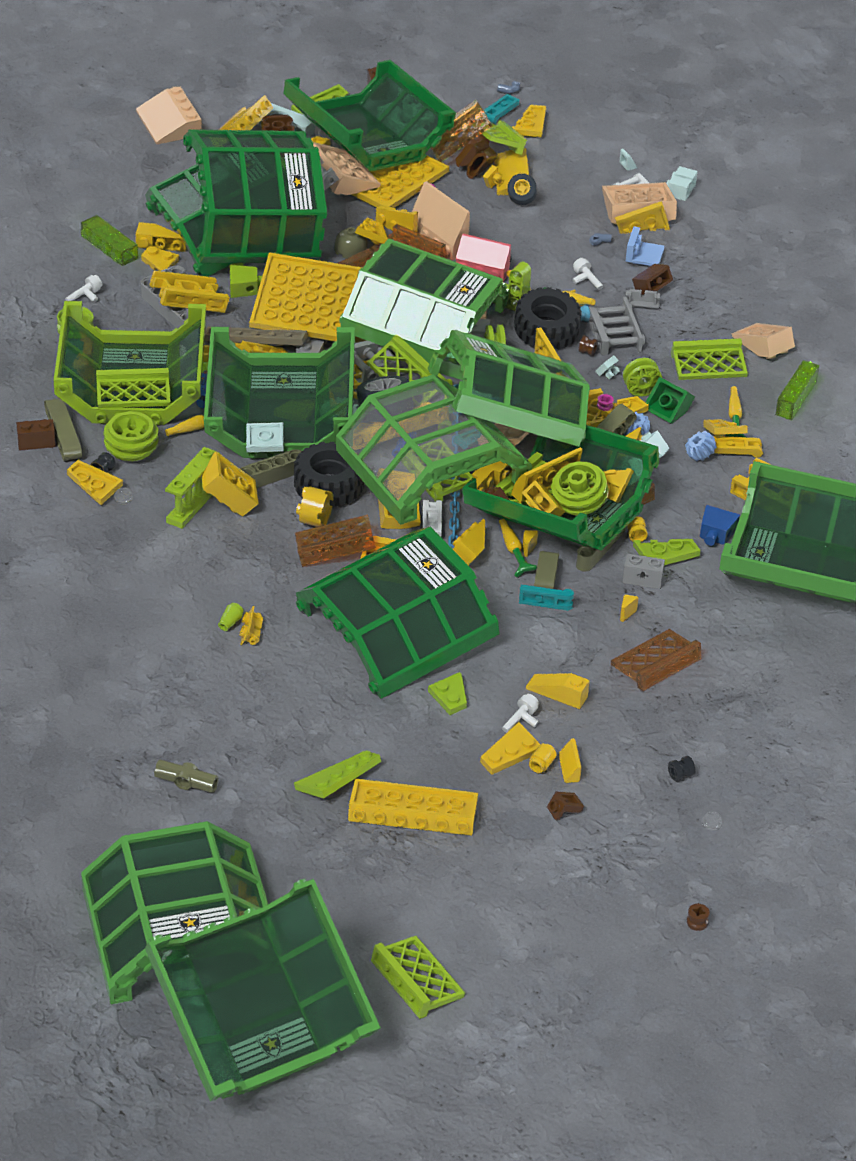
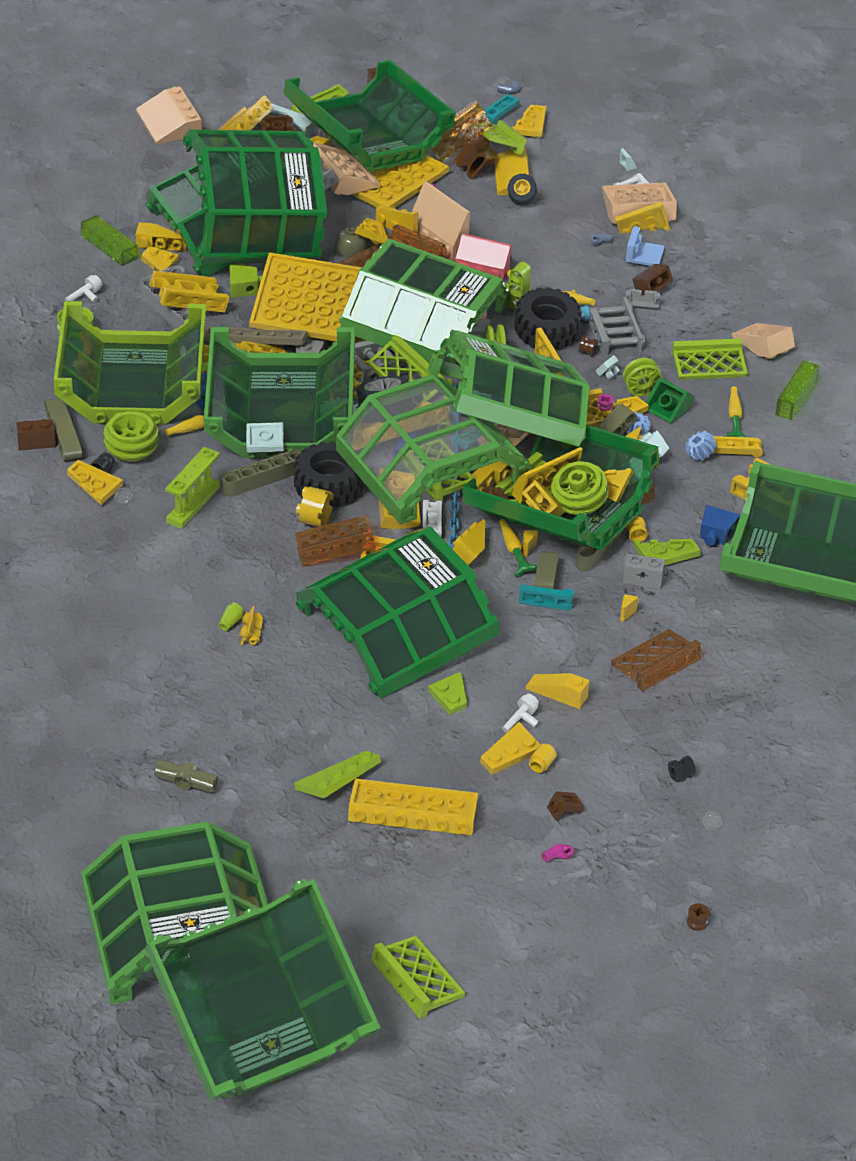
lime fence [96,368,170,408] -> none
yellow slope [202,451,259,517] -> none
yellow tile [483,165,503,188] -> none
yellow slope [559,739,581,783] -> none
white piece [572,258,603,290] -> none
light aqua piece [667,166,698,201] -> none
yellow wing [703,419,748,437] -> none
none -> dark pink arm [541,844,574,862]

